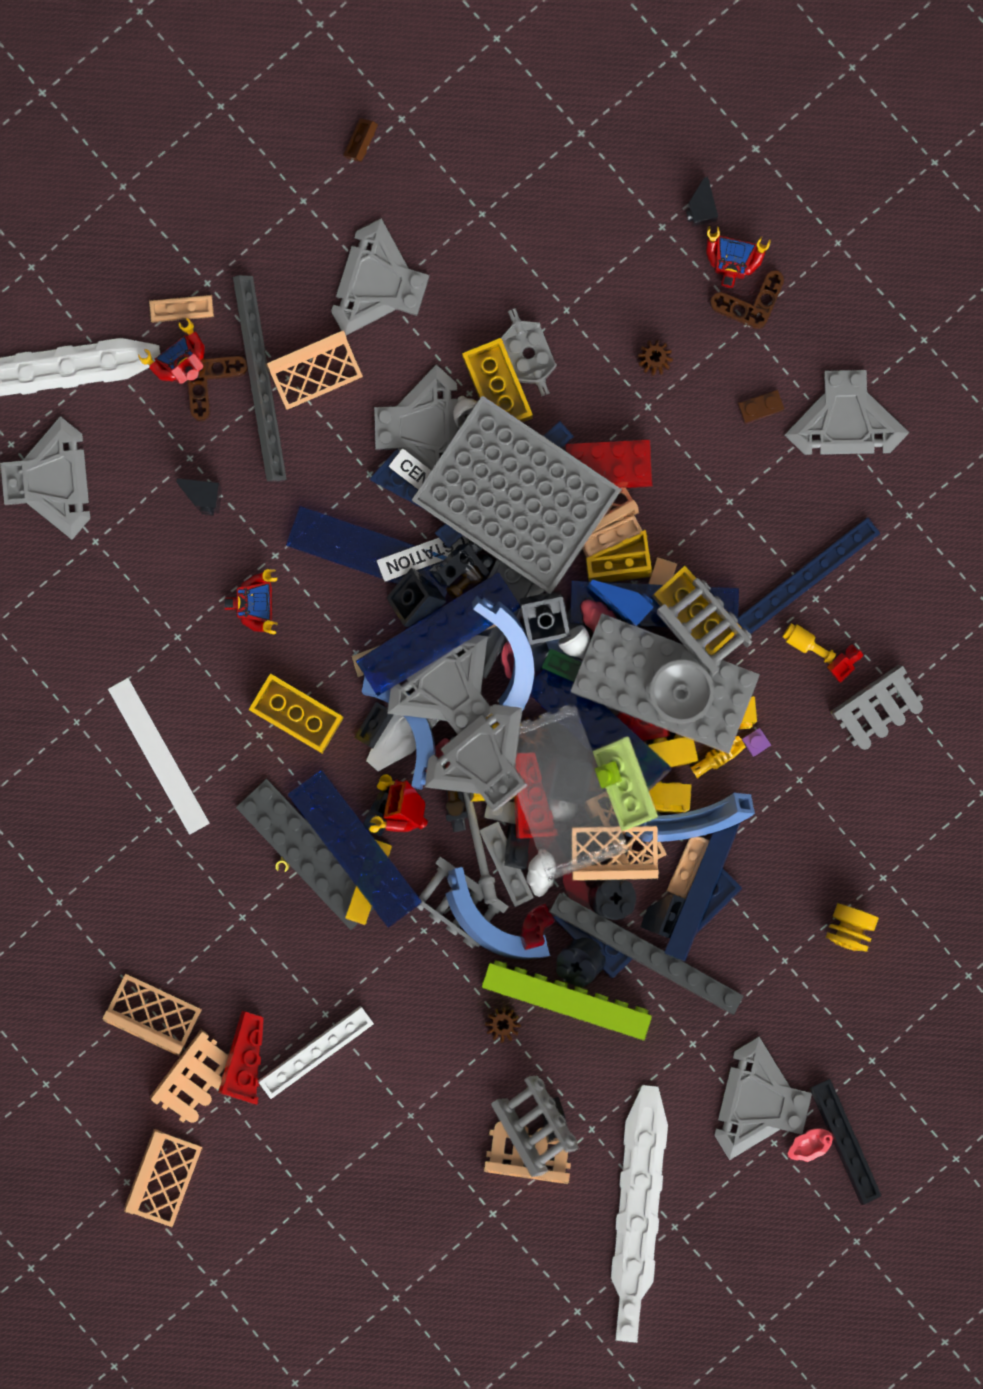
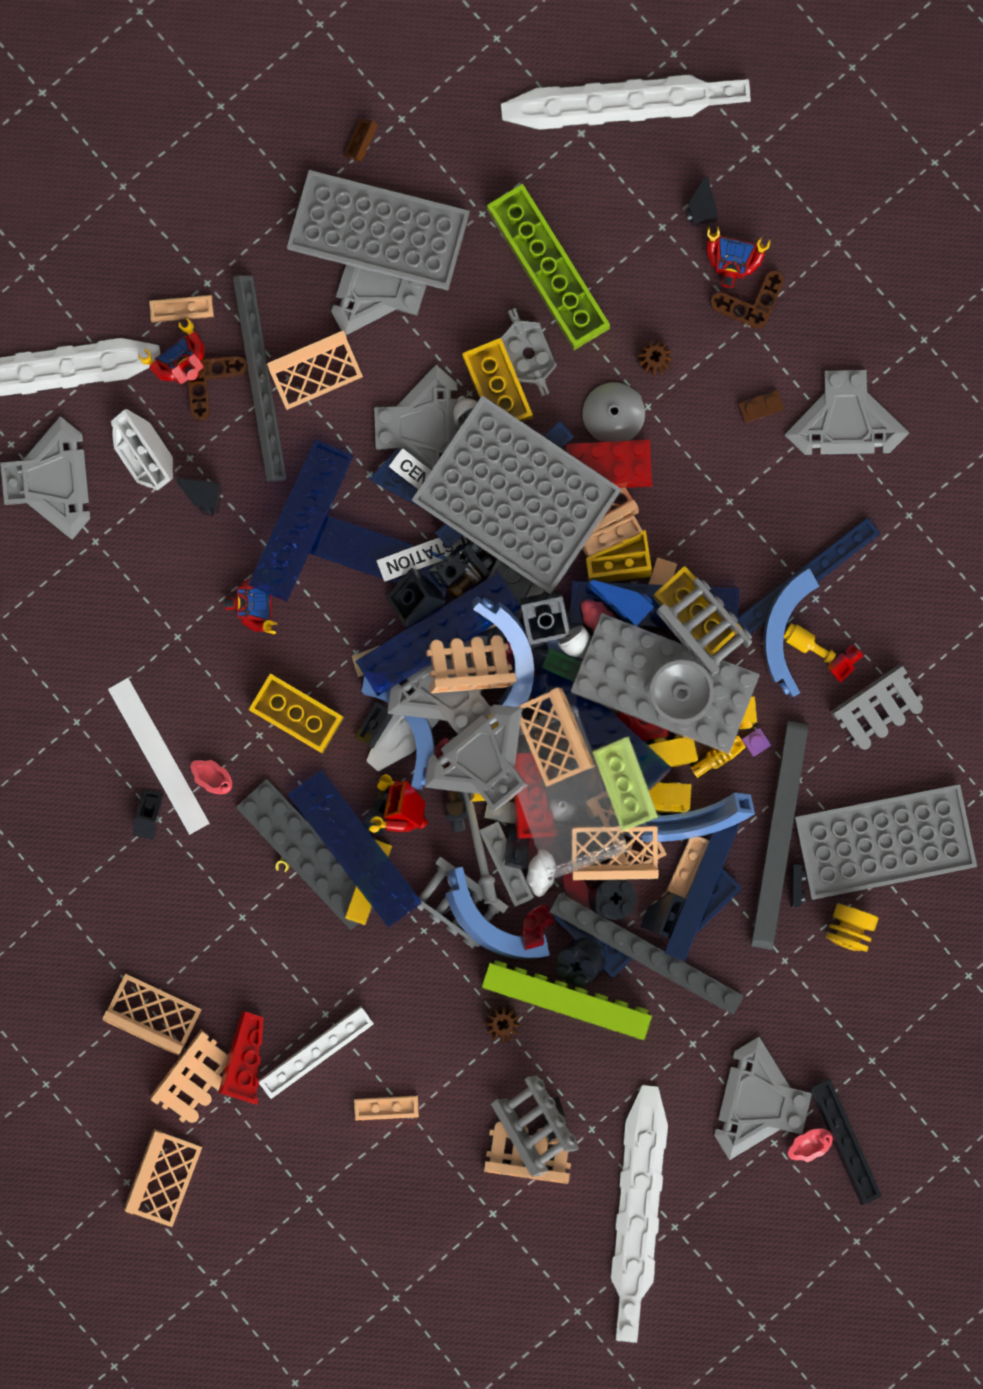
lime plate [594,761,622,789] -> none
none -> white wedge [111,409,173,490]
none -> black slope [133,789,164,840]
none -> coral arm [190,760,232,794]
none -> clear blue plate [249,439,354,602]
none -> light grey plate [287,170,470,290]
none -> light nougat tile [354,1095,419,1120]
none -> light nougat fence [426,635,517,693]
none -> lime brick [487,184,610,350]
none -> white plate [501,75,751,130]
none -> light nougat fence [517,688,595,787]
none -> light grey dish [582,382,645,442]
none -> dark grey beam [751,720,809,950]
none -> medium blue arch [763,568,819,697]
none -> black plate [791,865,806,907]
none -> light grey plate [794,784,977,900]

